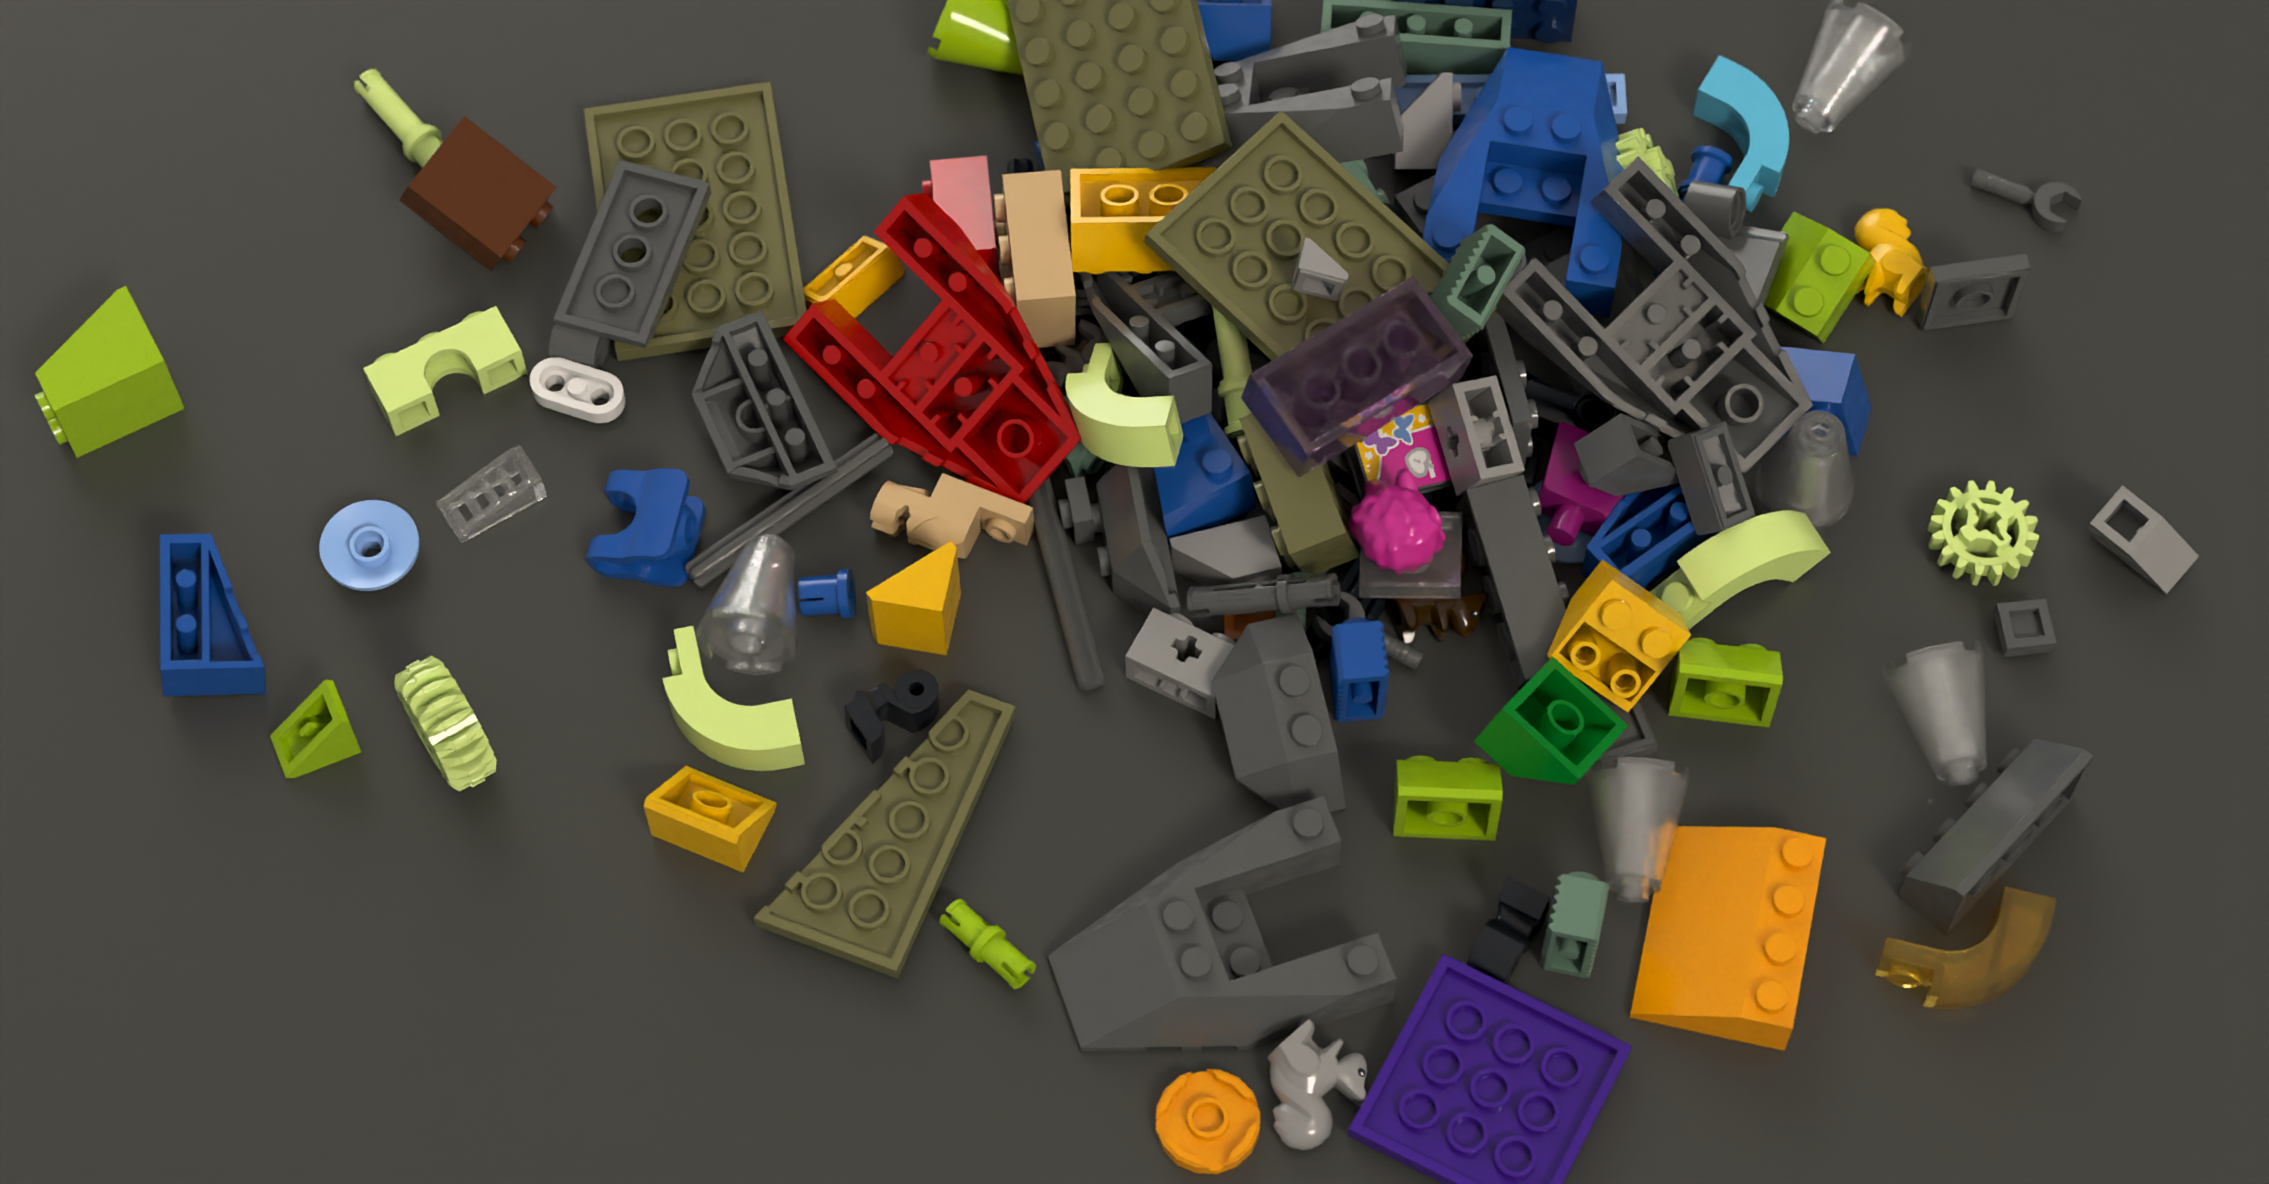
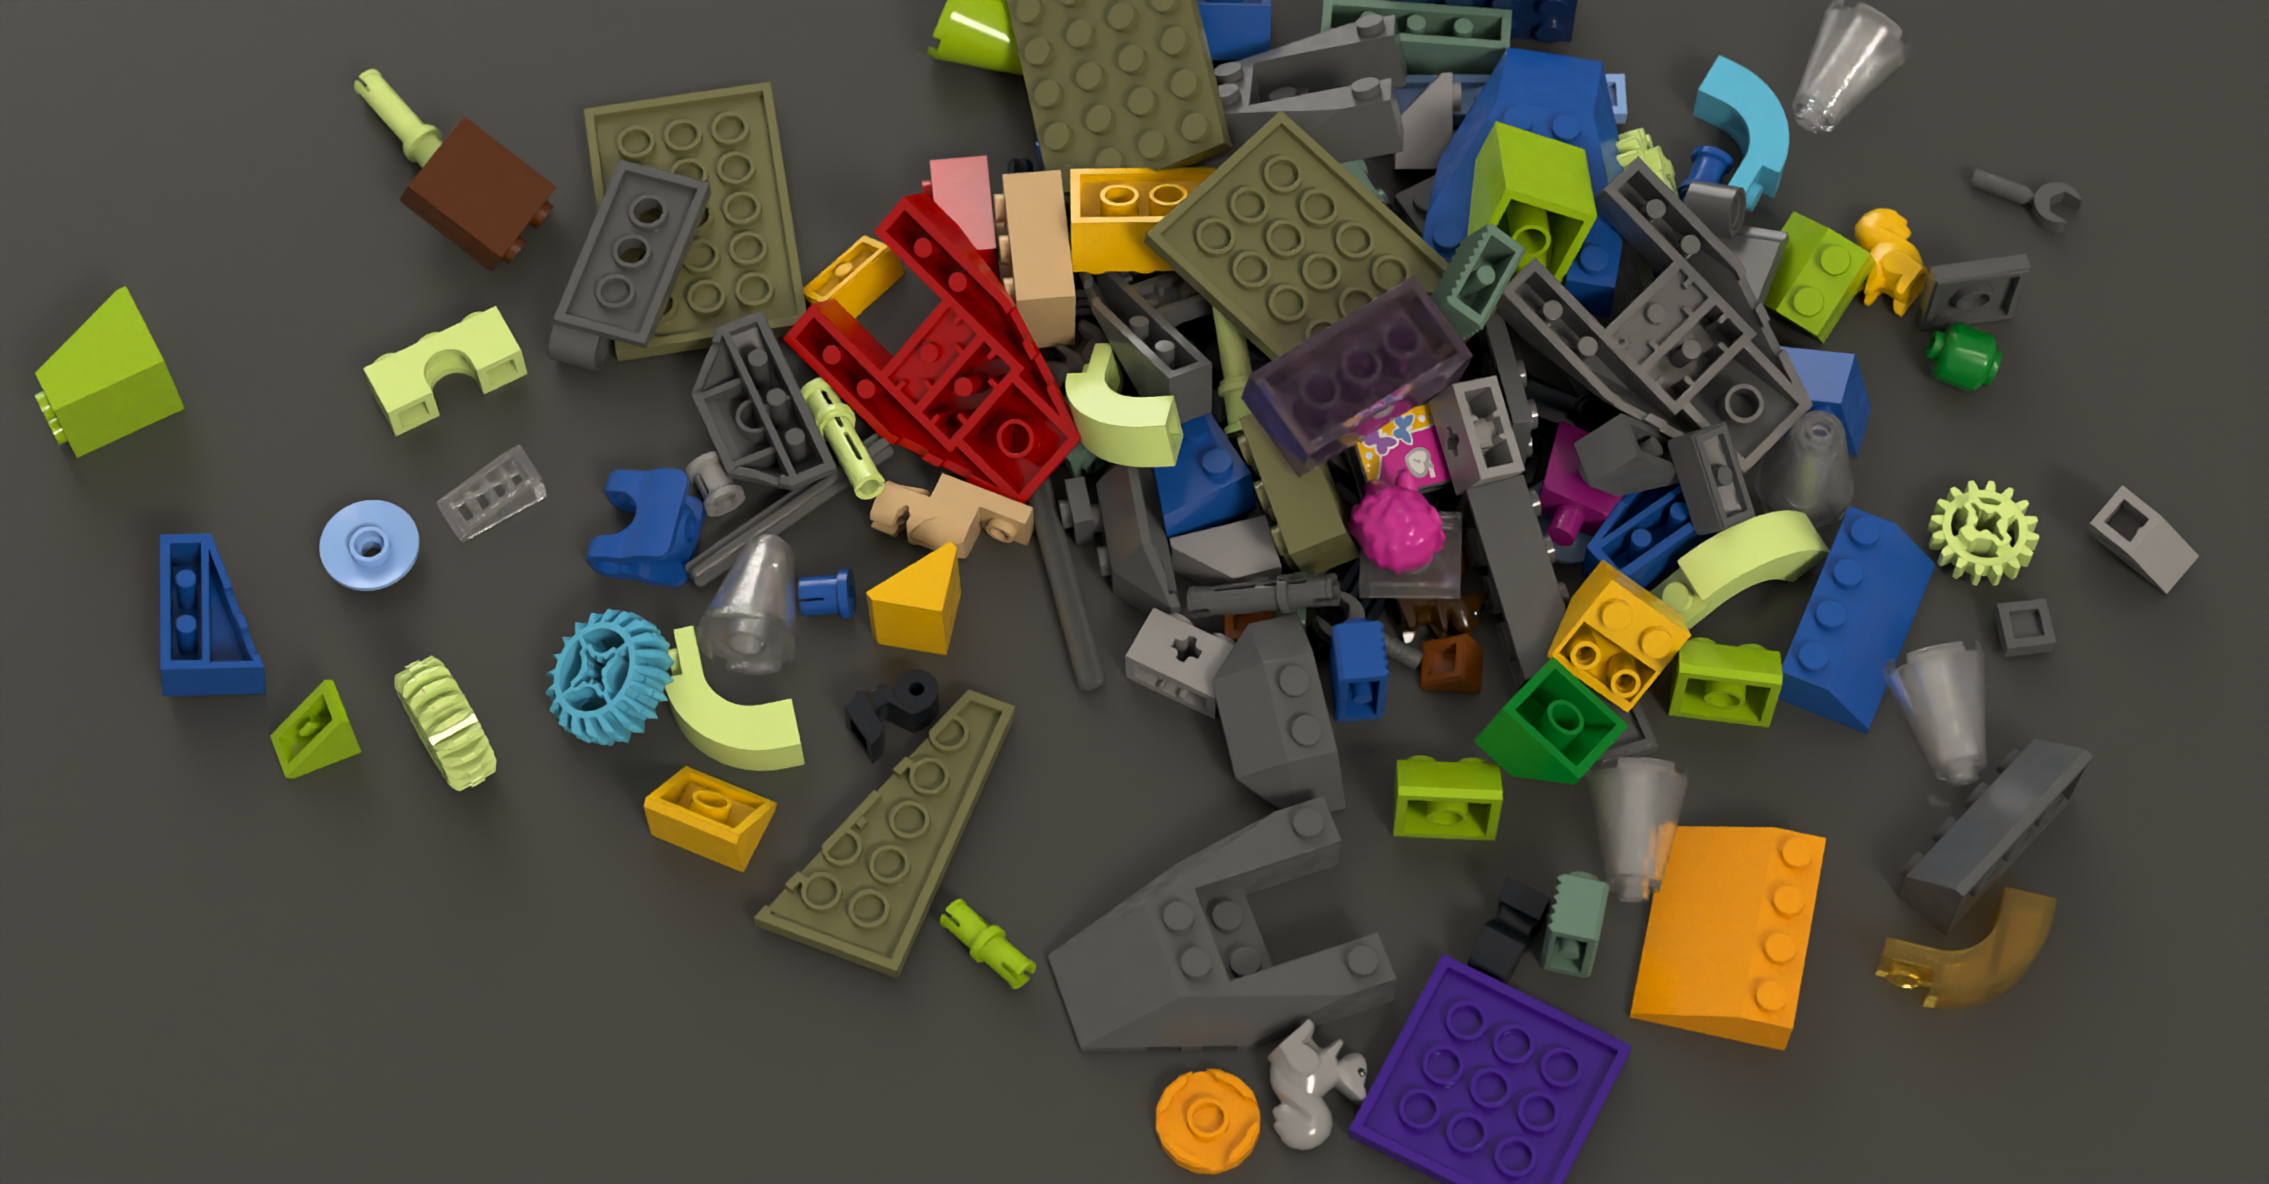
white plate [530,357,626,423] -> none
light grey slope [1291,237,1349,301] -> none
none -> medium azure gear [545,609,675,747]
none -> light grey bush [685,451,745,517]
none -> yellowish green pin [800,377,885,500]
none -> dark orange slope [1420,633,1483,693]
none -> lime slope [1467,121,1597,283]
none -> blue slope [1778,506,1936,734]
none -> green head [1925,321,2002,392]

